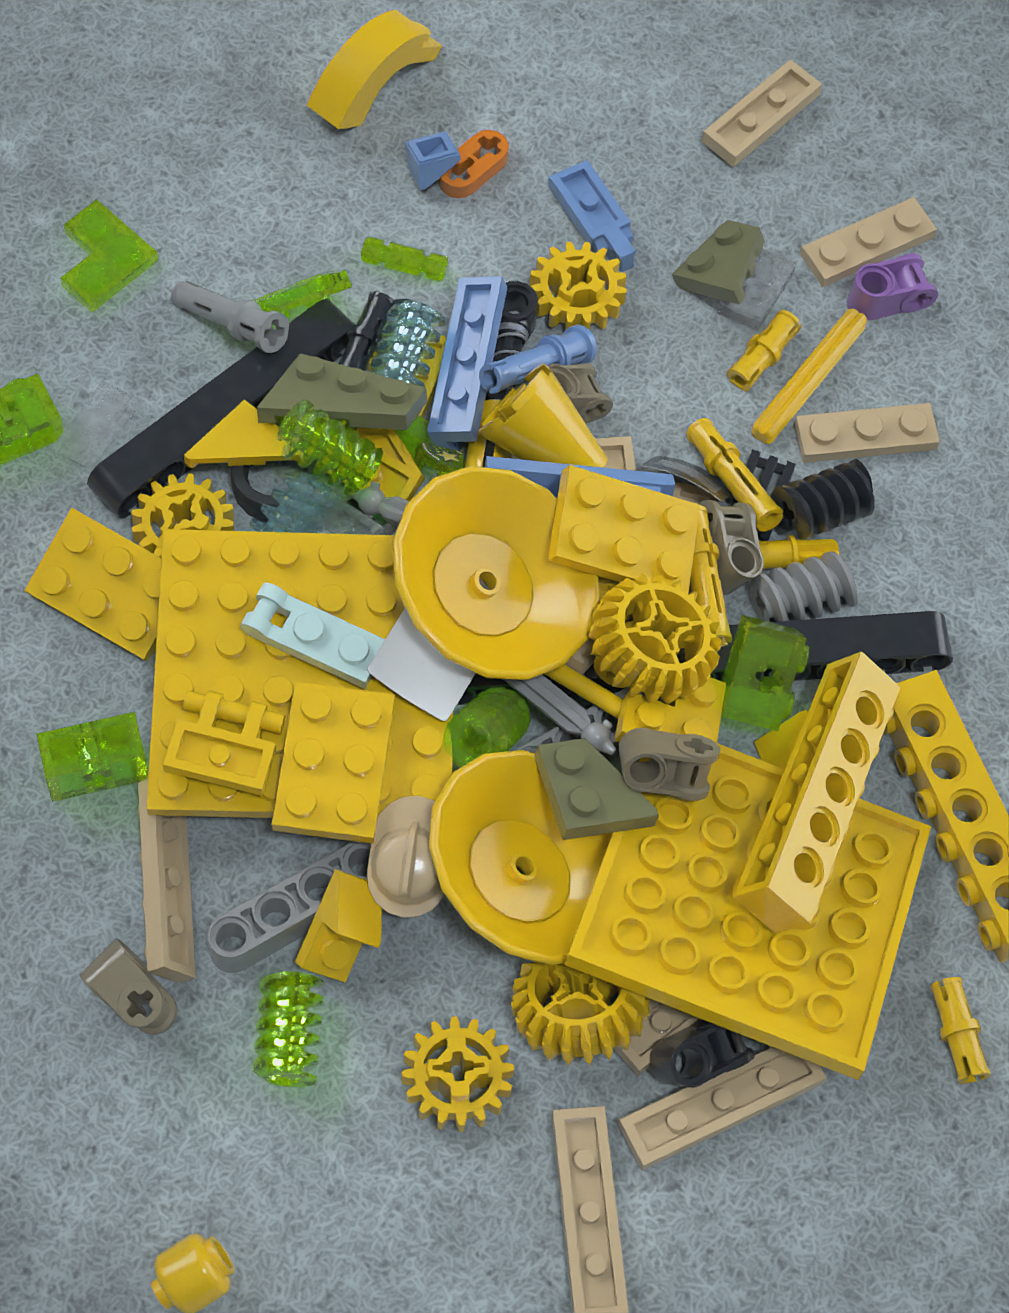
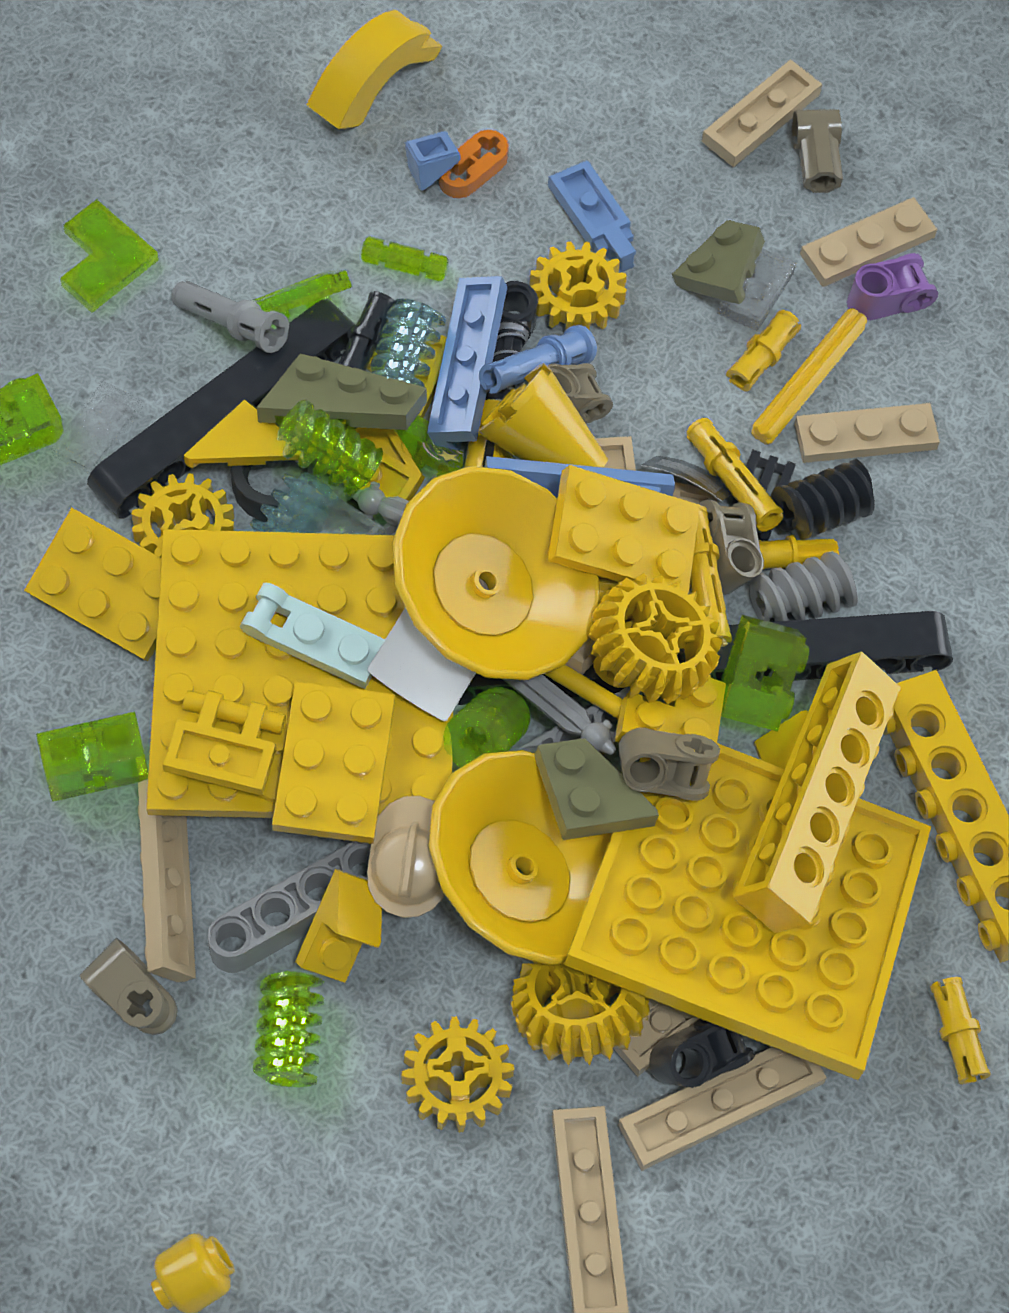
none -> dark tan piece [792,109,843,193]

